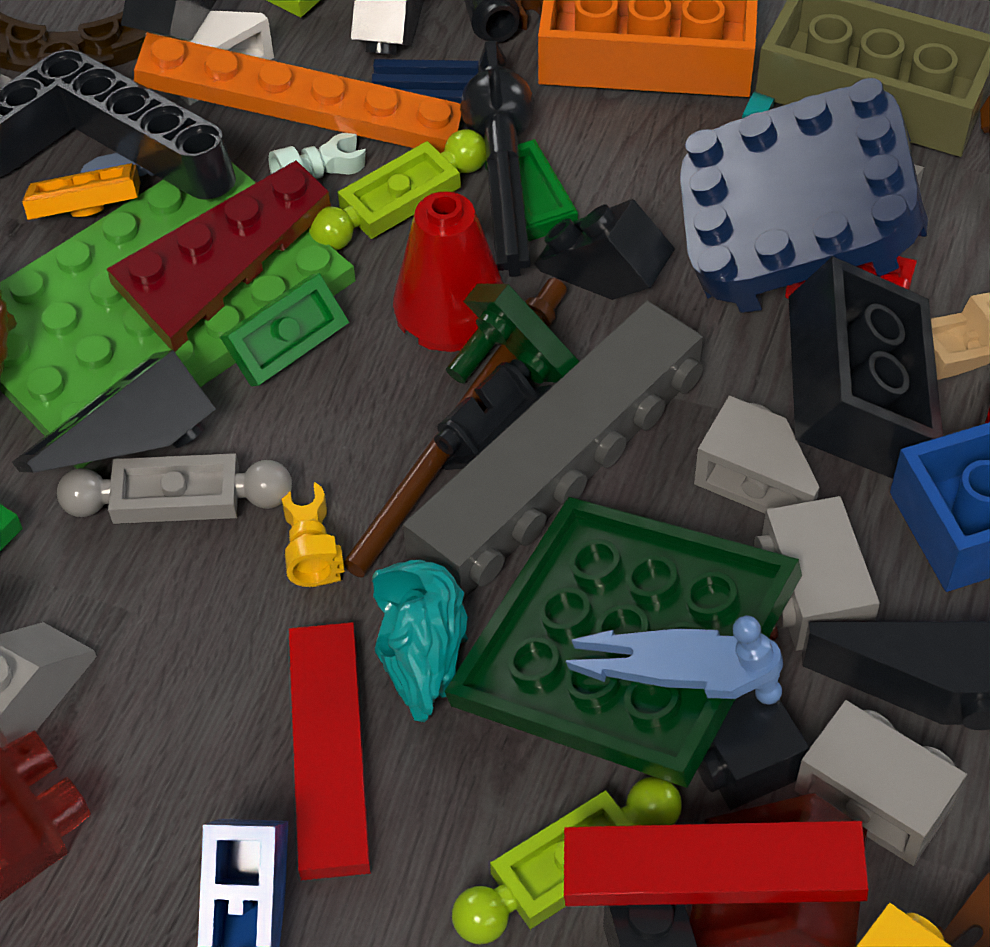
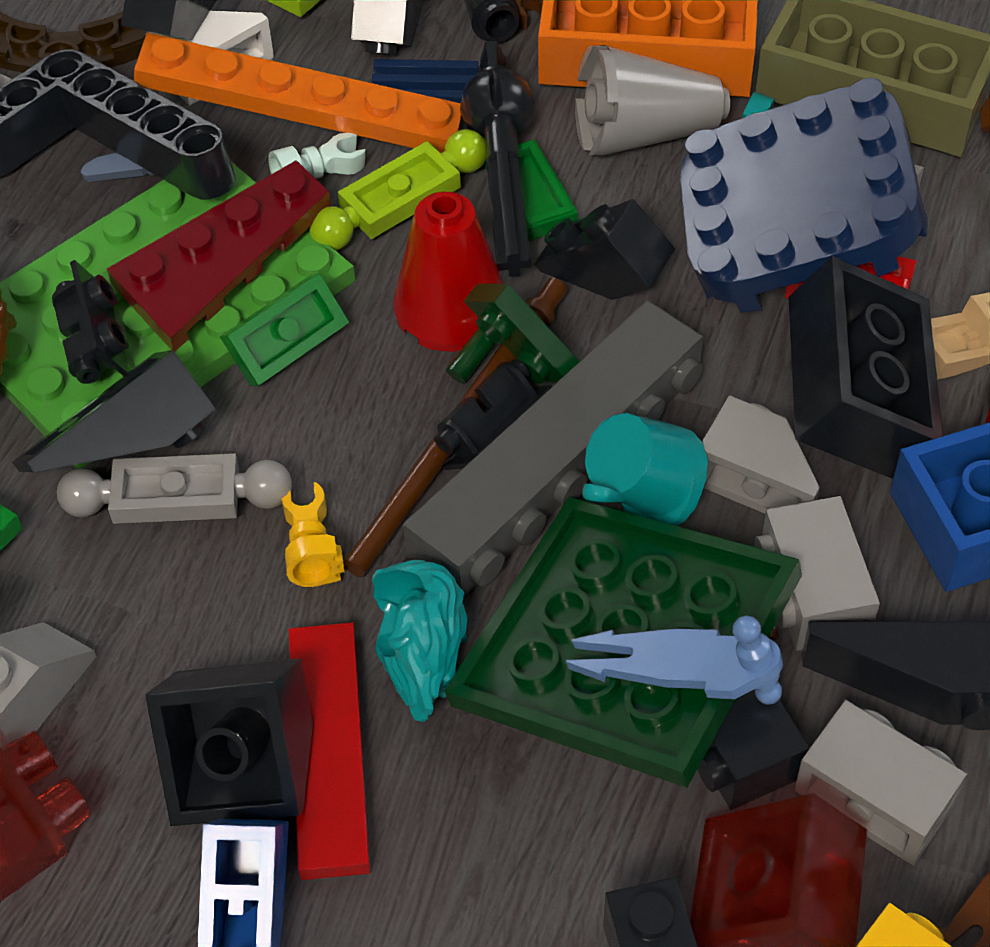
light orange plate [22,163,141,220] -> none
lime plate [452,776,682,945] -> none
red tile [564,821,868,906] -> none
none -> black hinge [52,260,130,384]
none -> black slope [145,658,313,826]
none -> light grey cone [575,45,730,156]
none -> teal hat [582,413,708,526]

